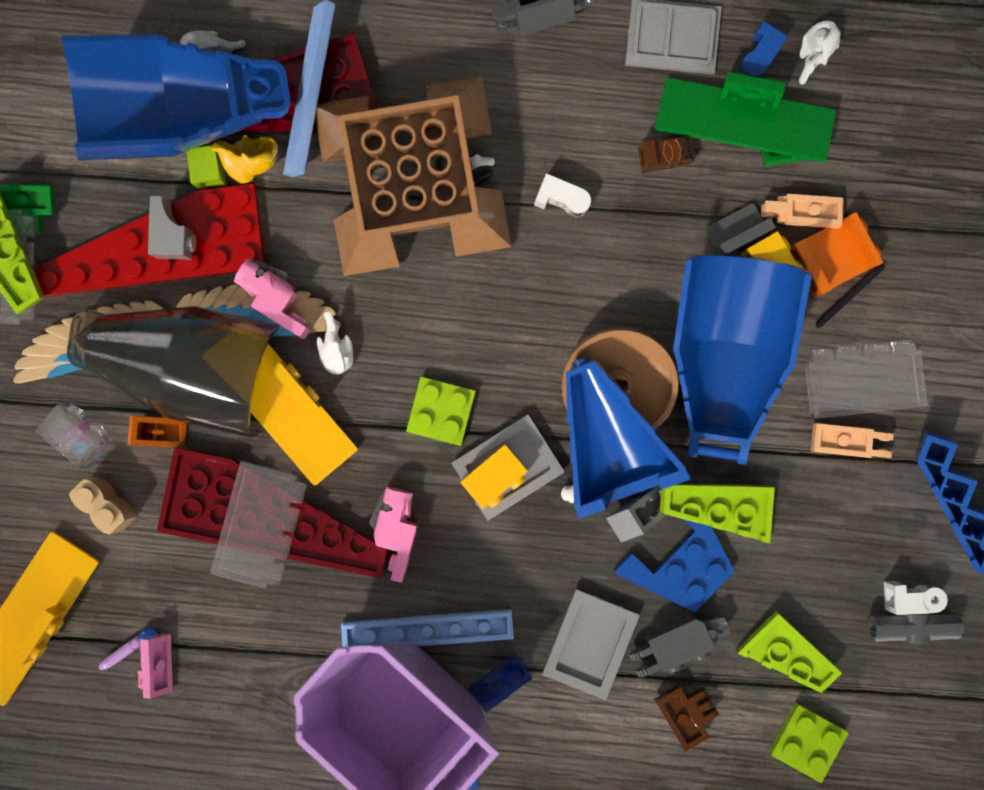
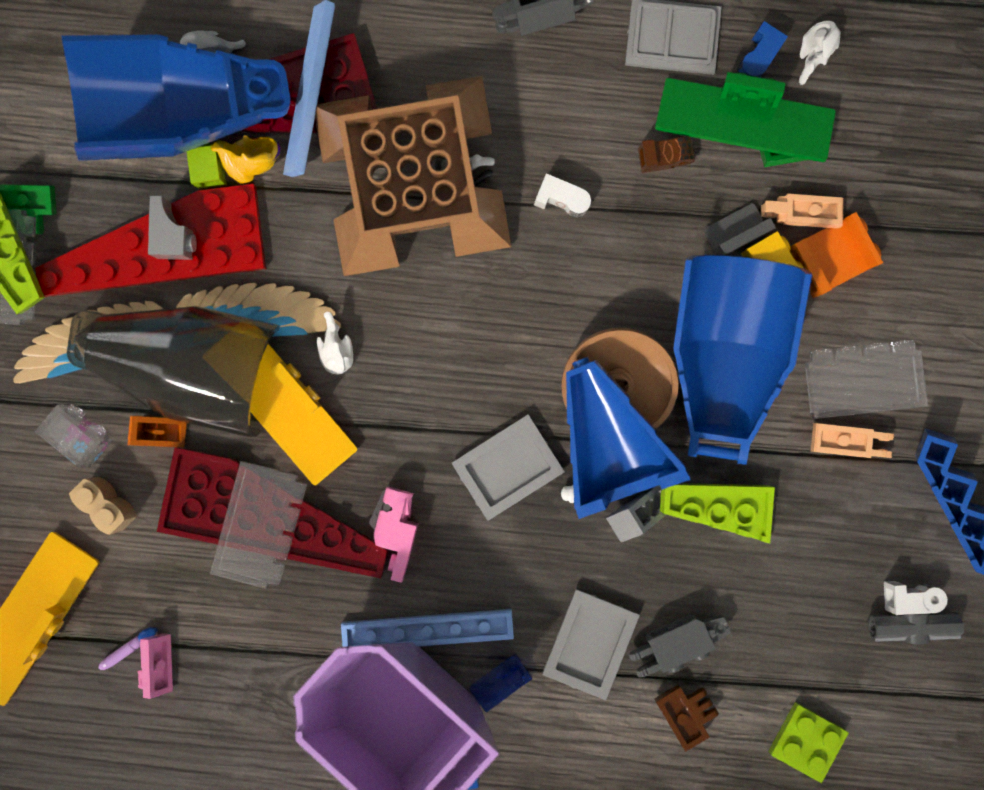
bright pink plate [234,259,310,339] -> none
lime plate [406,377,476,446] -> none
yellow brick [460,444,528,509] -> none
blue wing [613,519,735,612] -> none
lime wing [736,610,842,693] -> none
black axle [816,264,885,328] -> none

